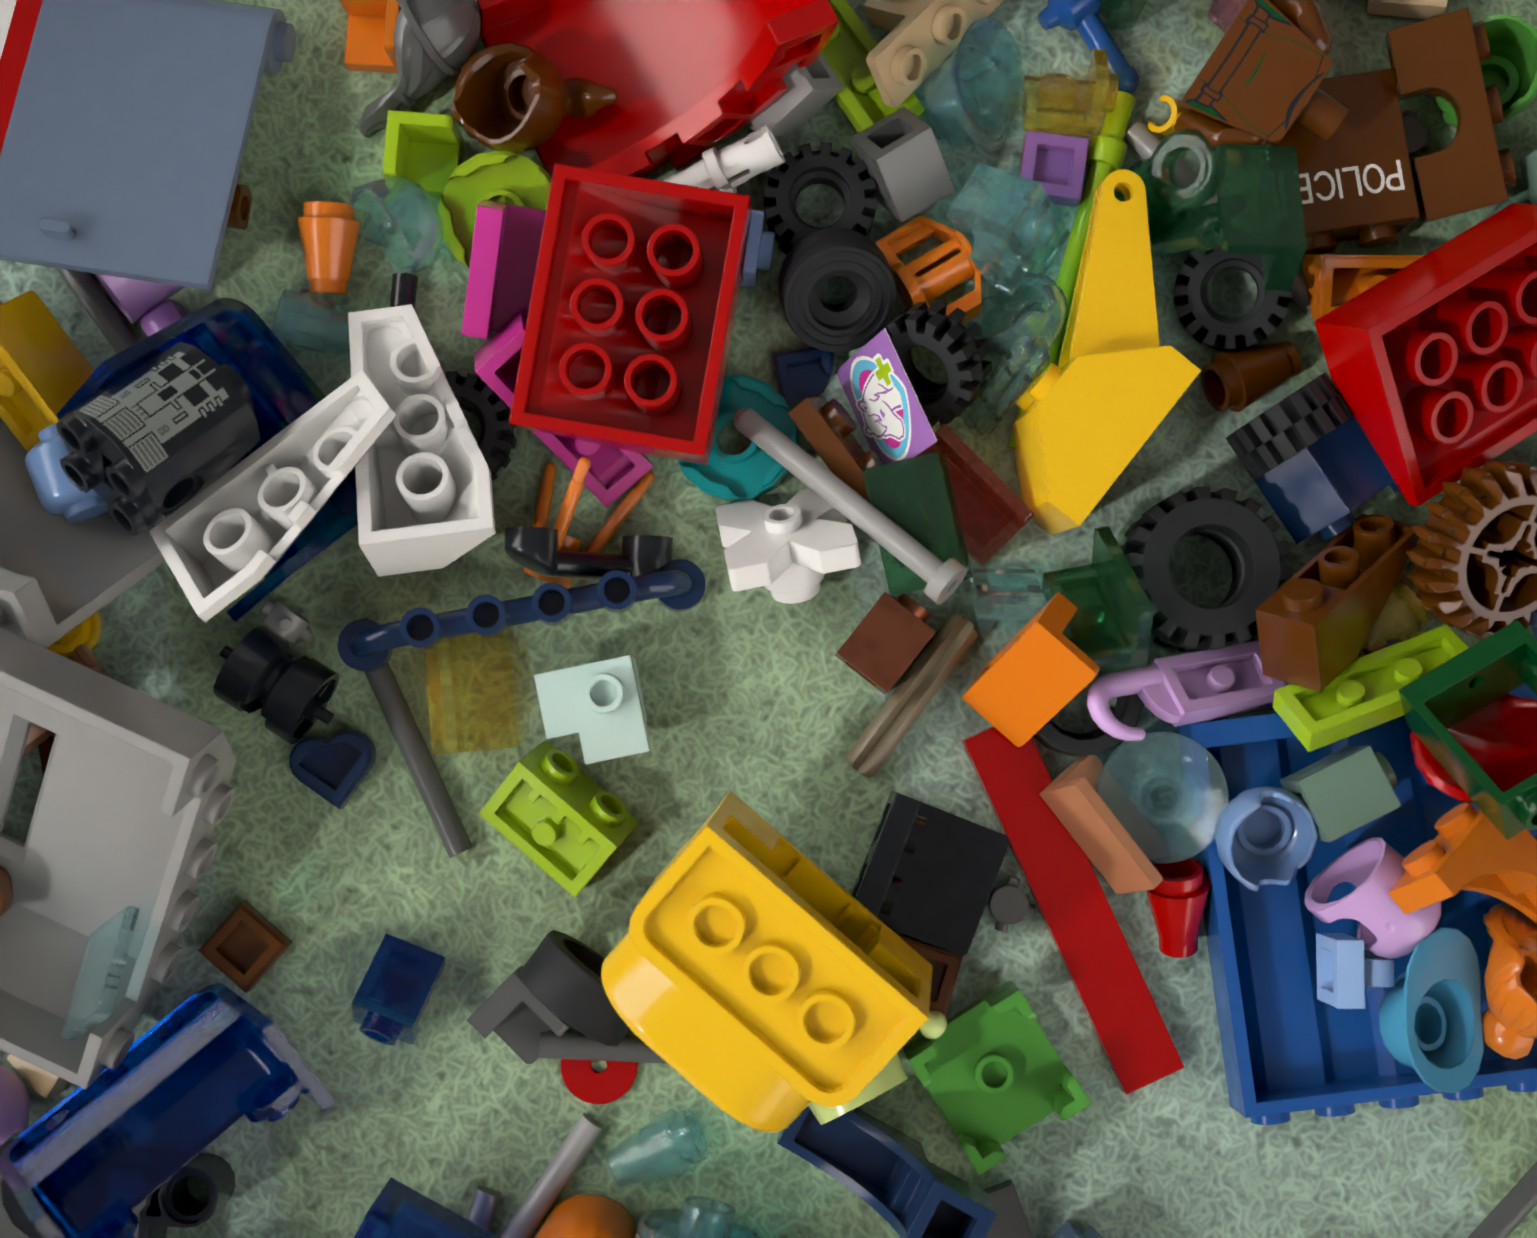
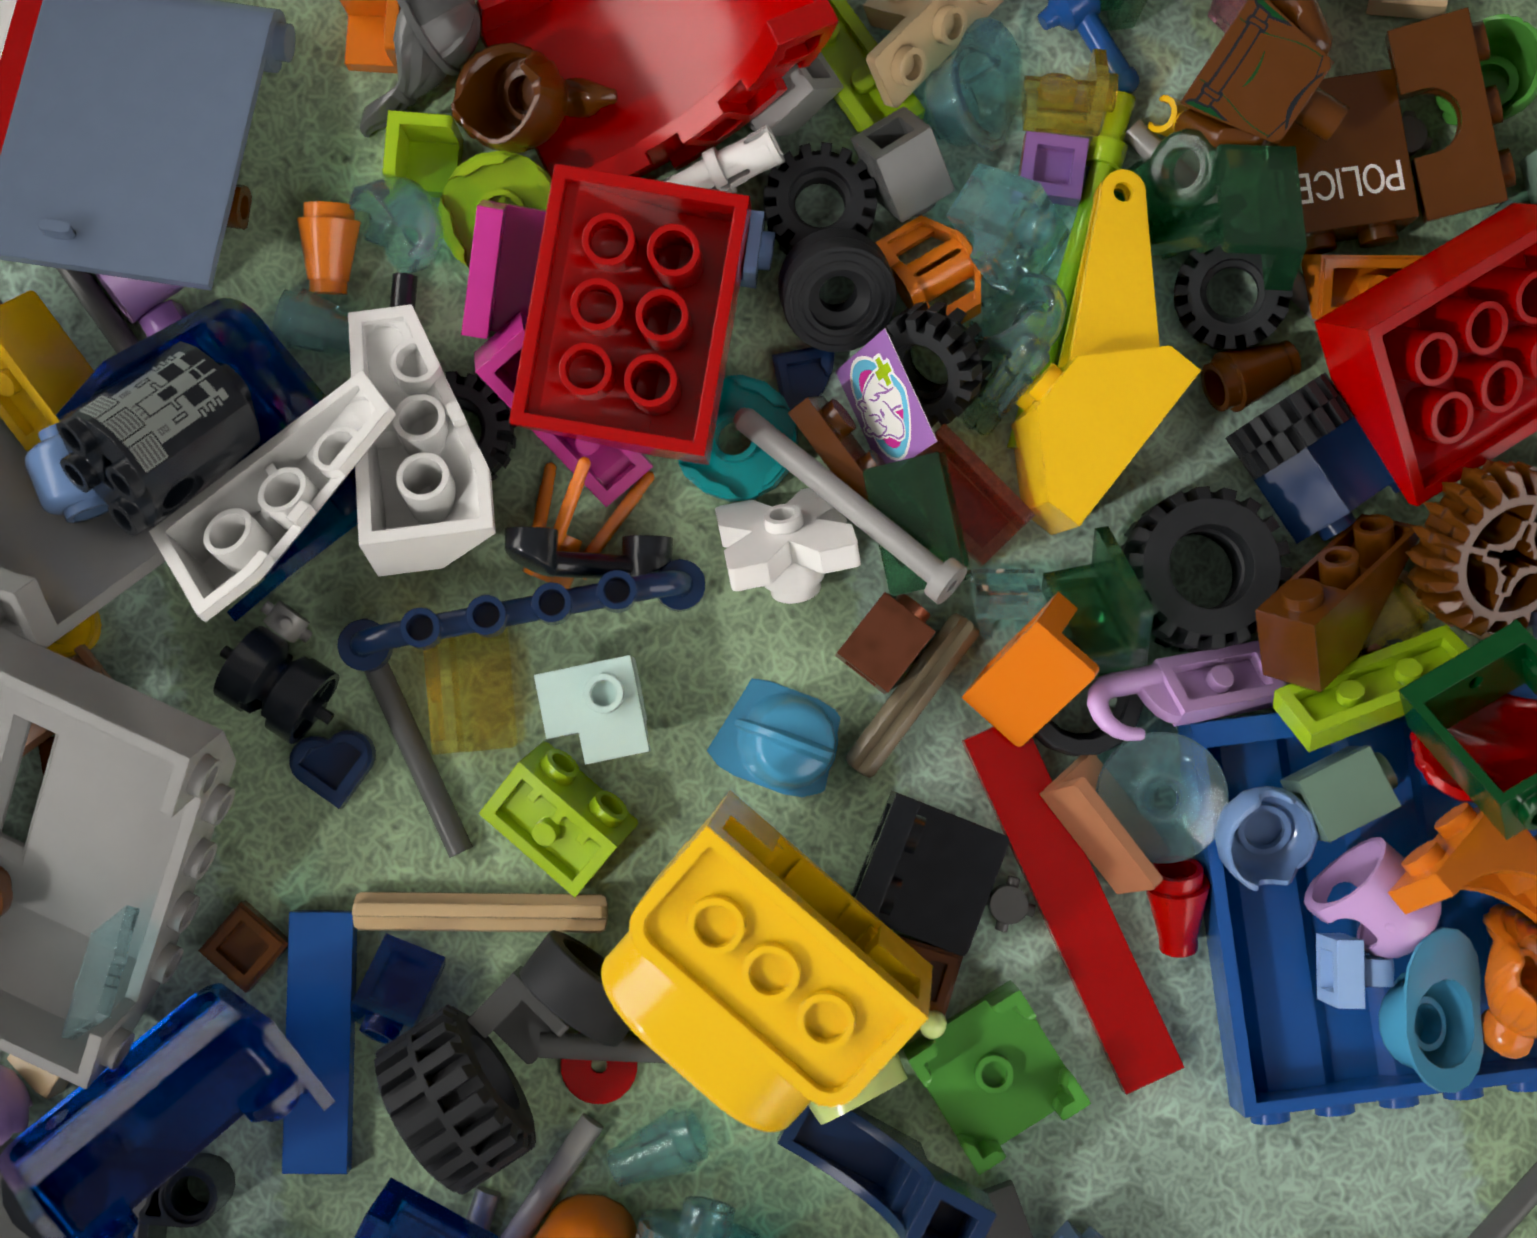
none -> blue tile [282,910,357,1174]
none -> tan axle [352,892,608,933]
none -> black tyre [374,1005,536,1195]
none -> dark azure piece [707,678,841,797]

